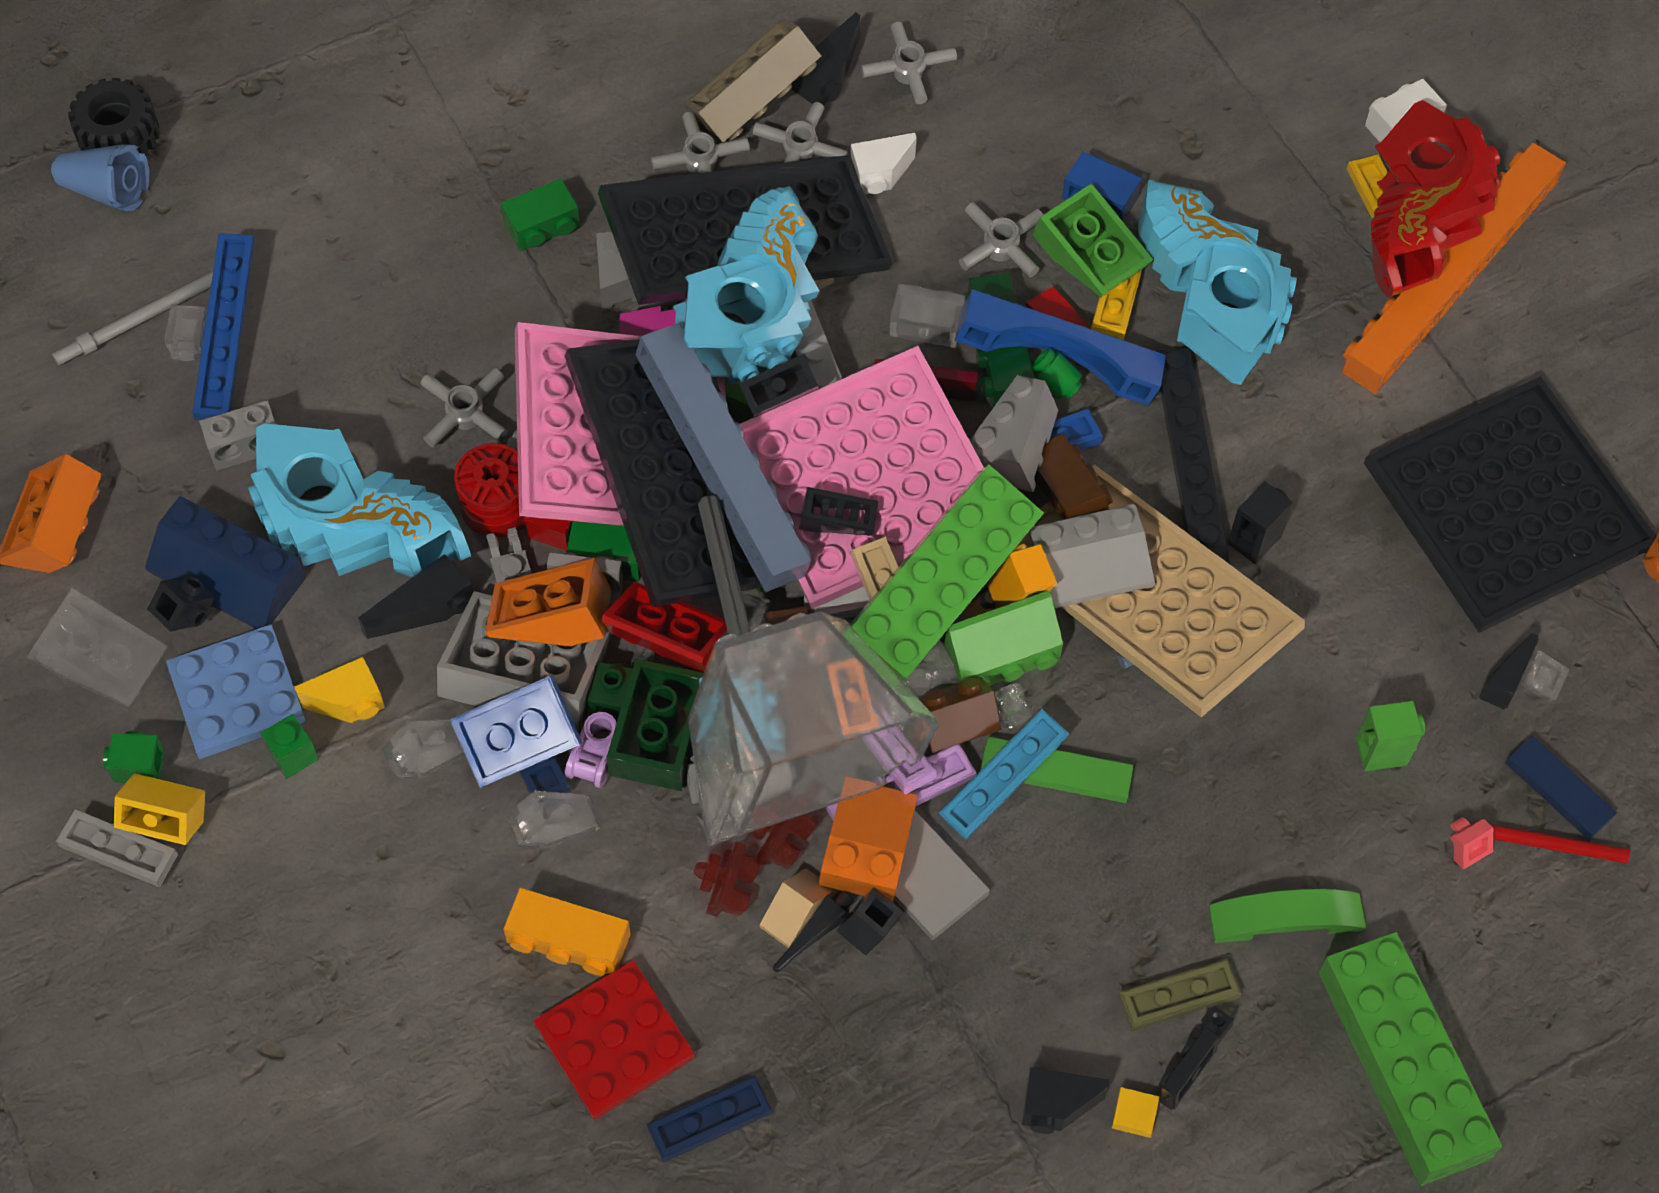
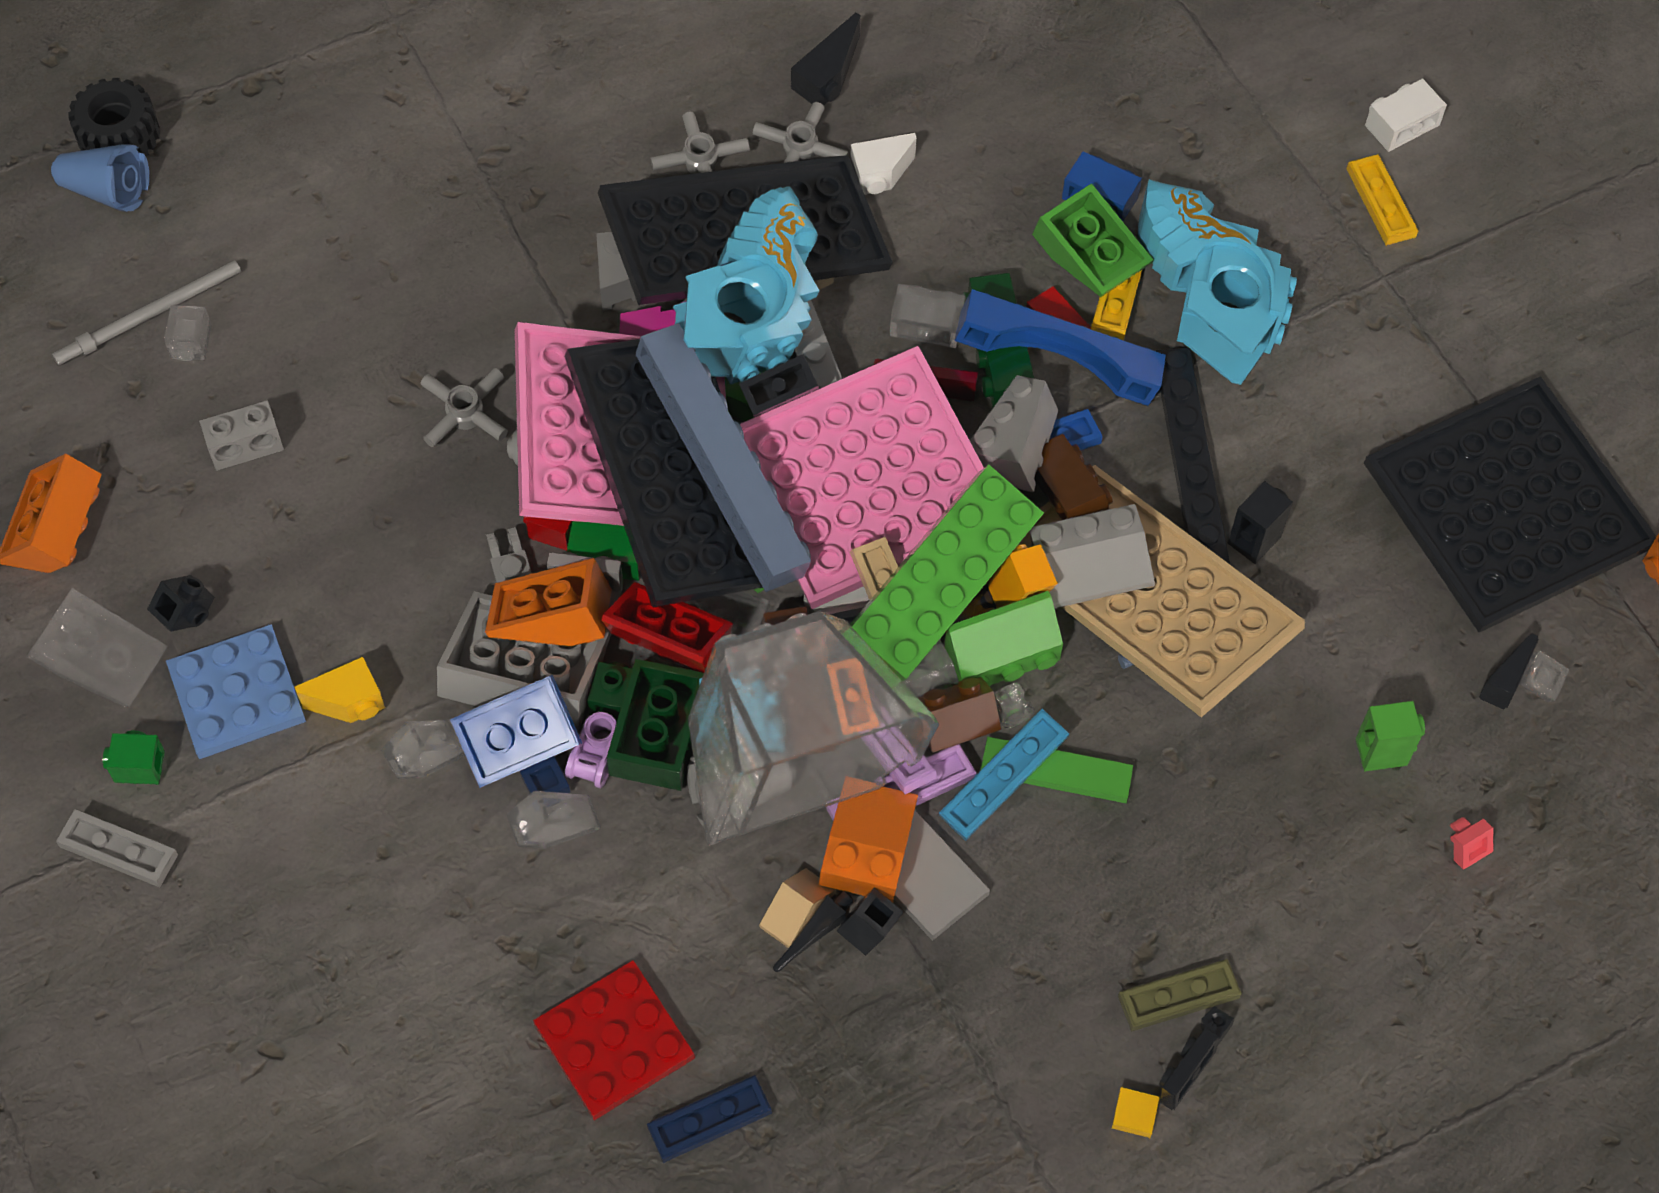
yellow brick [114,773,205,845] -> none
dark blue slope [145,496,306,629] -> none
blue plate [193,233,254,420] -> none
medium azure animal [248,423,471,577] -> none
green brick [260,713,319,779] -> none
black slope [358,554,474,639] -> none
red wheel [454,443,526,538] -> none
green brick [500,179,580,252] -> none
light orange brick [503,888,631,976] -> none
dark tan slope [684,19,821,143] -> none
clear red hips [693,841,761,917] -> none
dark grey axle [698,495,756,664] -> none
clear red hips [751,796,818,869] -> none
black slope [799,487,879,536] -> none
light grey bar [861,22,957,104] -> none
light grey bar [959,202,1043,278] -> none
black slope [1022,1067,1109,1134] -> none
green brick [1031,348,1082,399] -> none
bright green slope [1208,889,1366,943] -> none
bright green brick [1318,932,1502,1186] -> none
orange brick [1342,143,1566,395] -> none
red animal [1371,100,1500,298] -> none
red bar [1490,824,1630,864] -> none
dark blue tile [1505,736,1617,840] -> none

